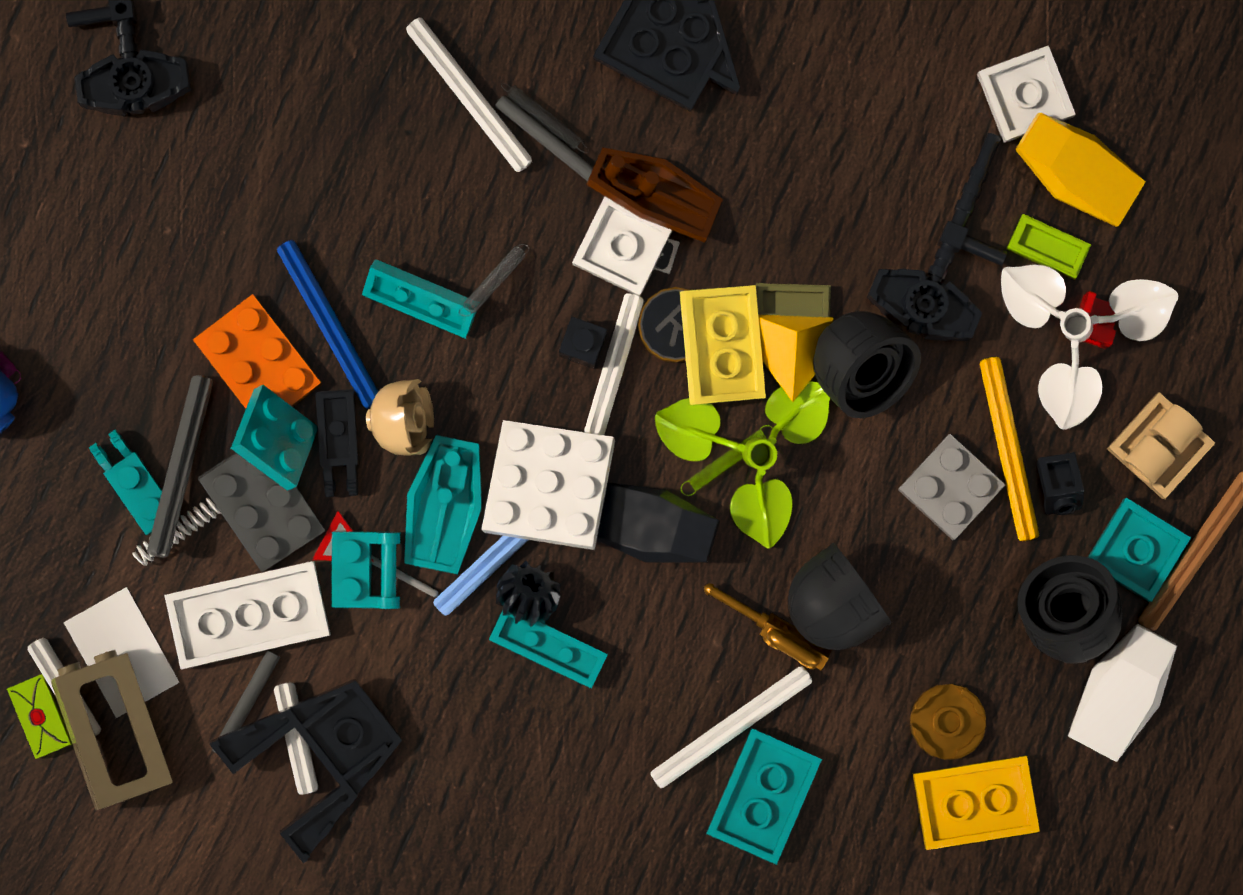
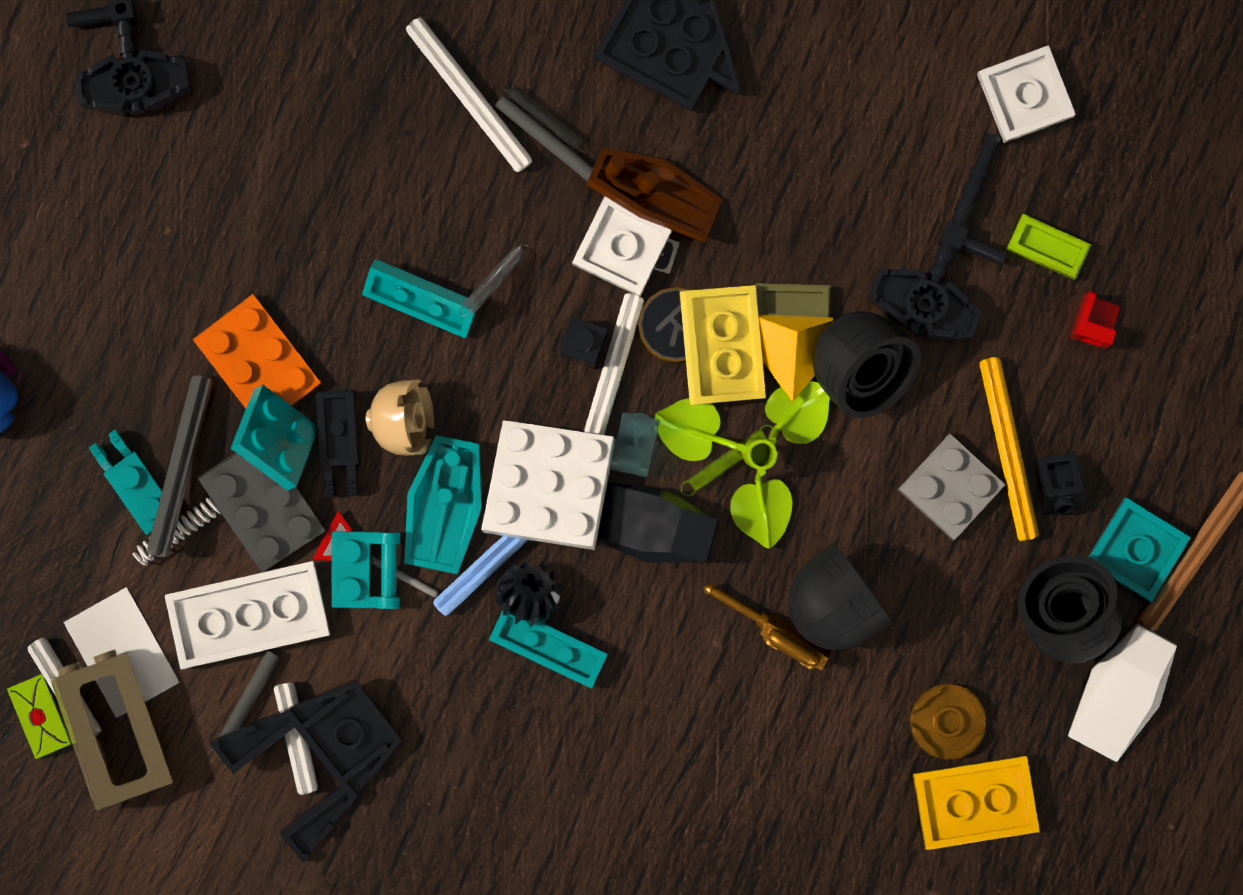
blue axle [277,240,379,409] -> none
white axle [651,666,813,788] -> none
teal plate [706,728,822,865] -> none
white plant [1001,265,1178,430] -> none
yellow piece [1015,113,1146,227] -> none
tan plate [1107,392,1215,499] -> none
none -> clear light blue bracket [610,413,659,477]

